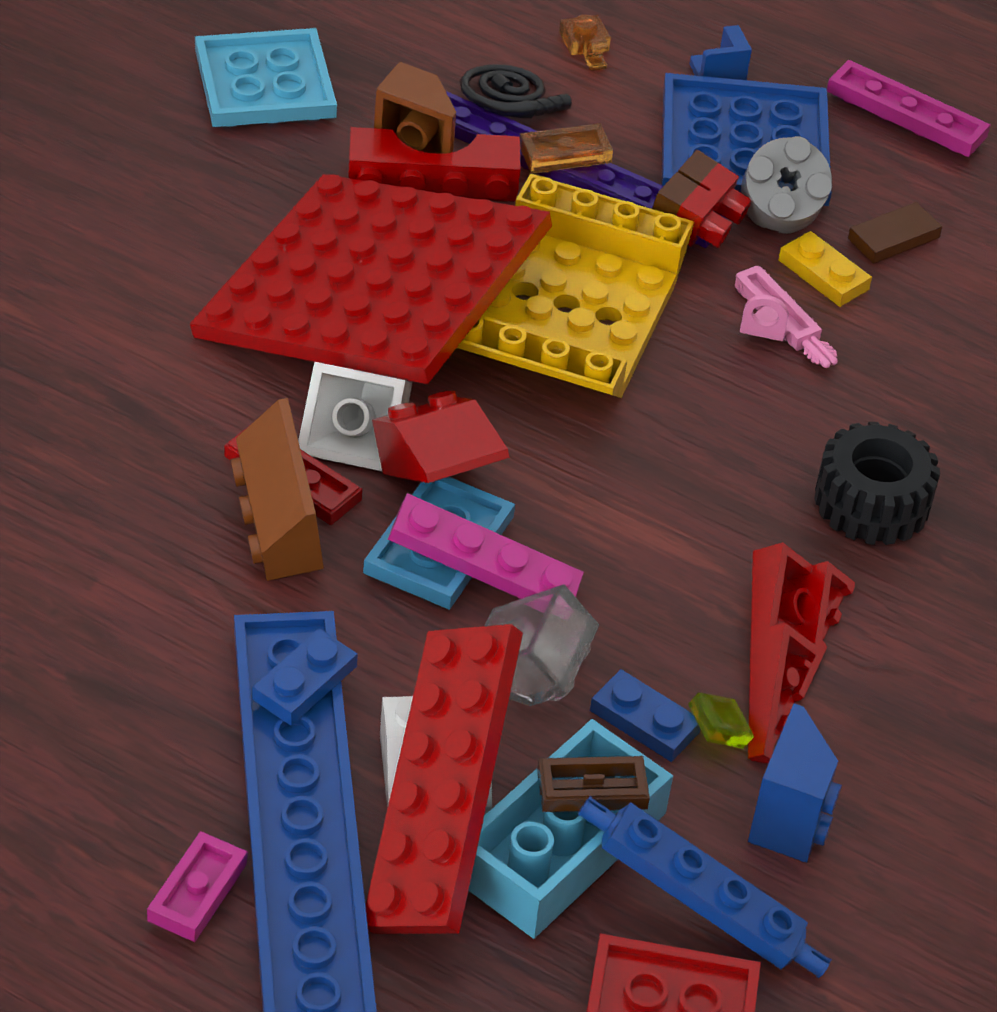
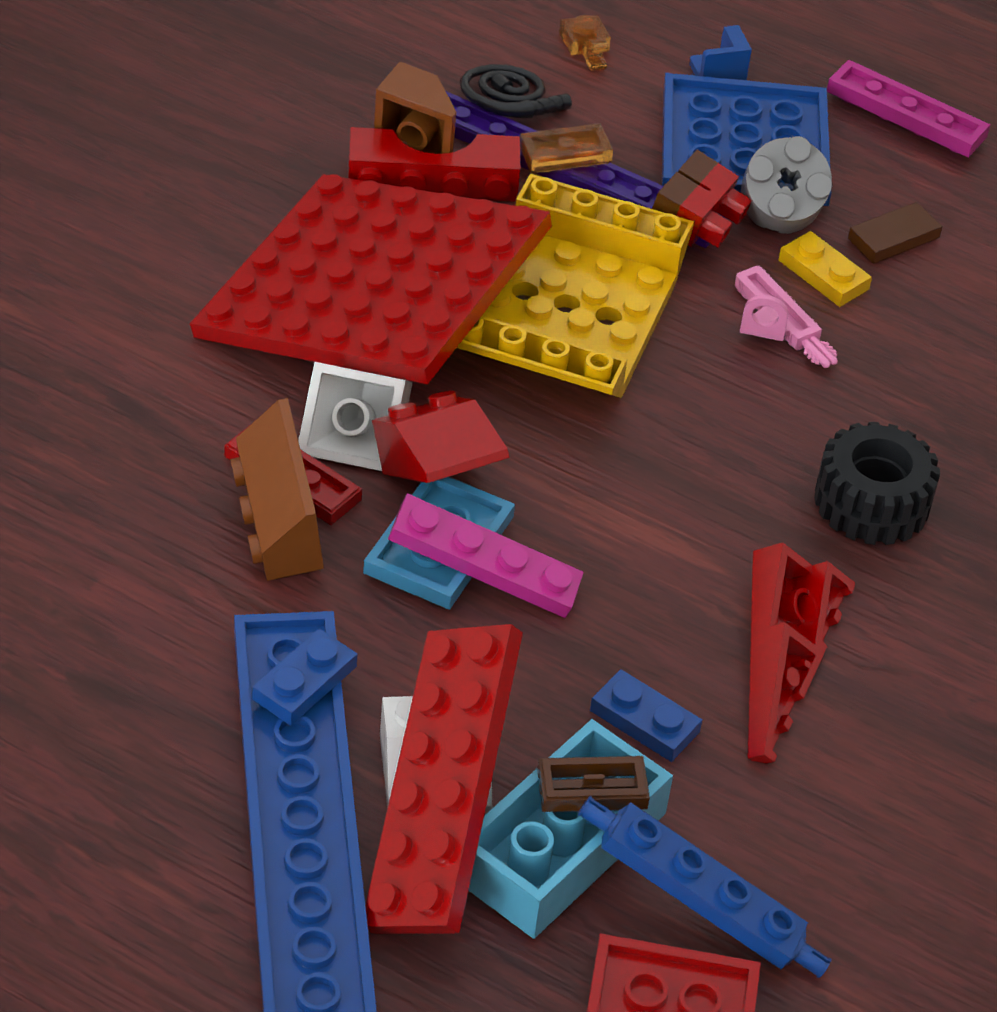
dark pink plate [147,831,247,942] -> none
medium azure plate [195,28,337,127] -> none
clear slope [484,584,599,706] -> none
clear neon green tile [688,692,754,748] -> none
blue slope [748,703,842,863] -> none

